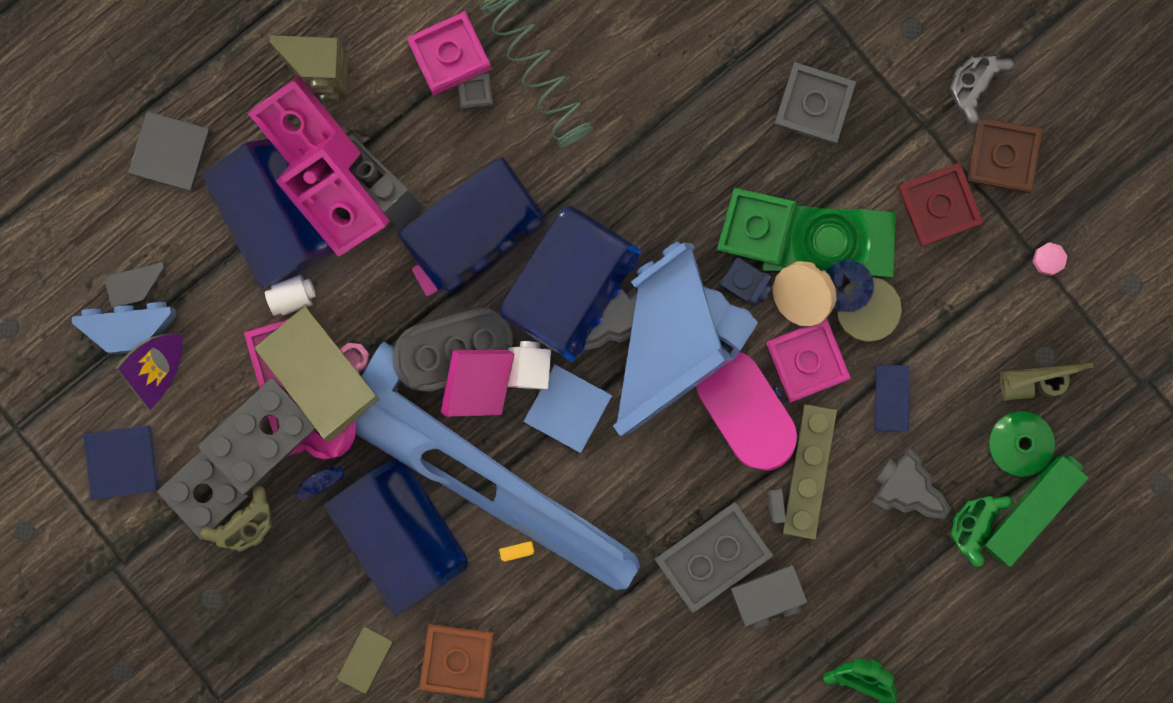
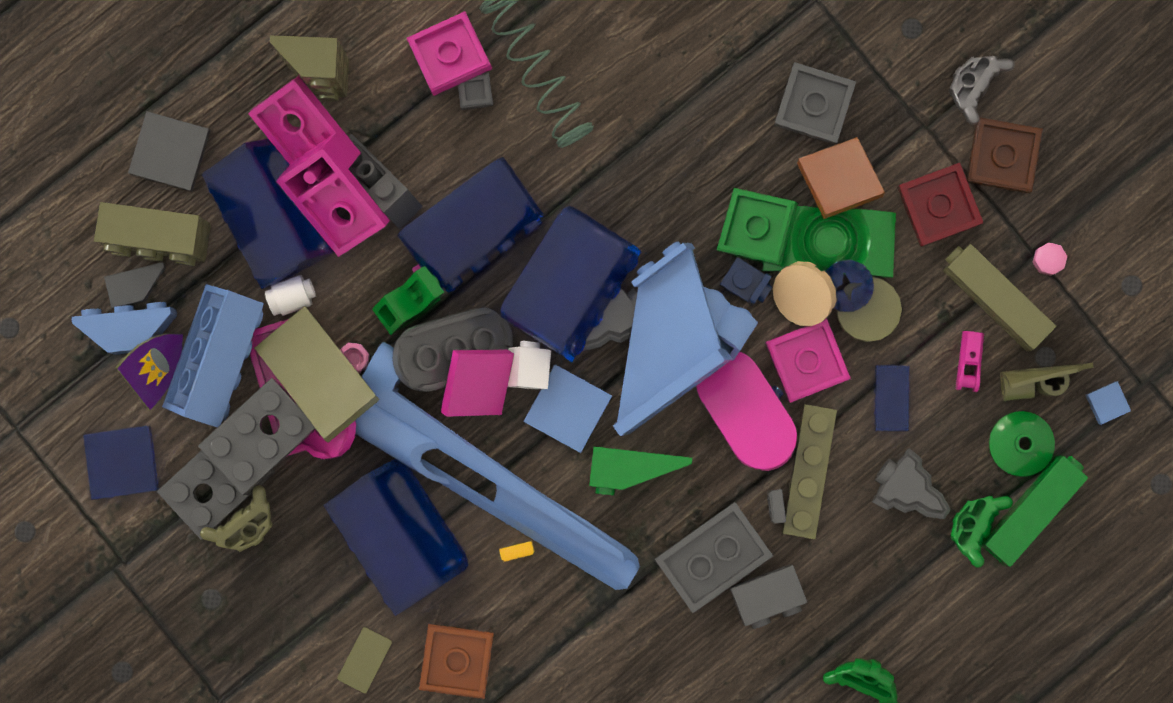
clear blue gear [295,466,345,500] -> none
none -> olive brick [94,202,211,266]
none -> medium blue slope [162,284,264,428]
none -> green brick [372,266,444,335]
none -> green slope [589,447,692,496]
none -> tile [797,137,885,219]
none -> olive brick [942,244,1056,352]
none -> dark pink bar [956,331,984,392]
none -> medium blue tile [1085,381,1131,425]

